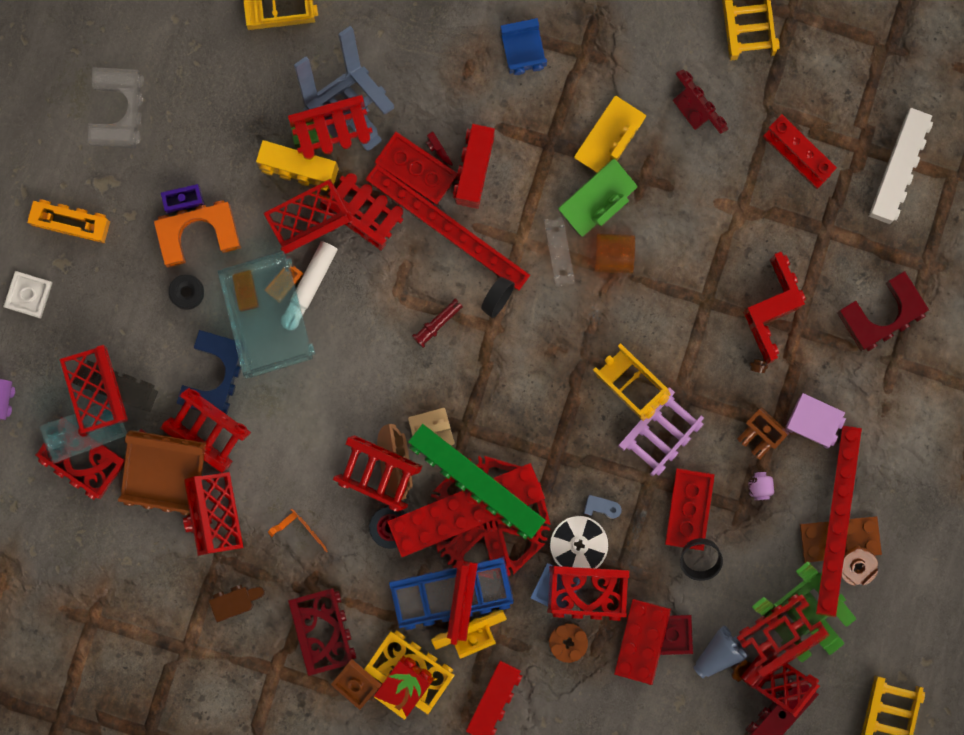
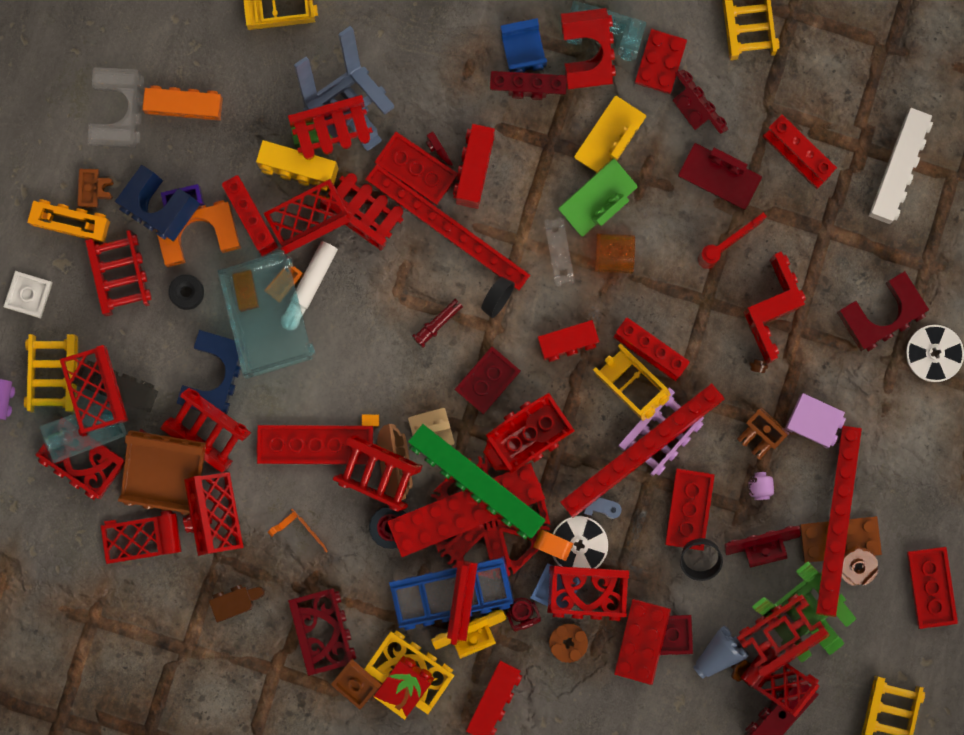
none -> yellow fence [24,334,78,413]
none -> dark orange plate [78,169,114,208]
none -> red fence [85,230,152,317]
none -> red piece [101,510,182,564]
none -> dark blue arch [115,165,200,242]
none -> orange brick [143,85,223,121]
none -> red fence [222,175,279,258]
none -> red plate [257,425,373,465]
none -> light orange piece [362,414,379,427]
none -> dark red plate [454,346,521,415]
none -> red slope [483,393,575,473]
none -> dark red bracket [490,71,567,100]
none -> dark red piece [506,597,541,631]
none -> orange beam [533,529,574,561]
none -> red brick [537,320,600,362]
none -> red arch [560,8,616,89]
none -> red plate [560,383,725,518]
none -> clear light blue plate [563,1,647,61]
none -> red fence [613,318,690,382]
none -> red plate [635,29,687,94]
none -> dark red bracket [678,143,762,210]
none -> red piece [698,212,767,269]
none -> dark red bracket [725,526,801,568]
none -> white piece [906,325,964,382]
none -> red plate [907,547,958,629]

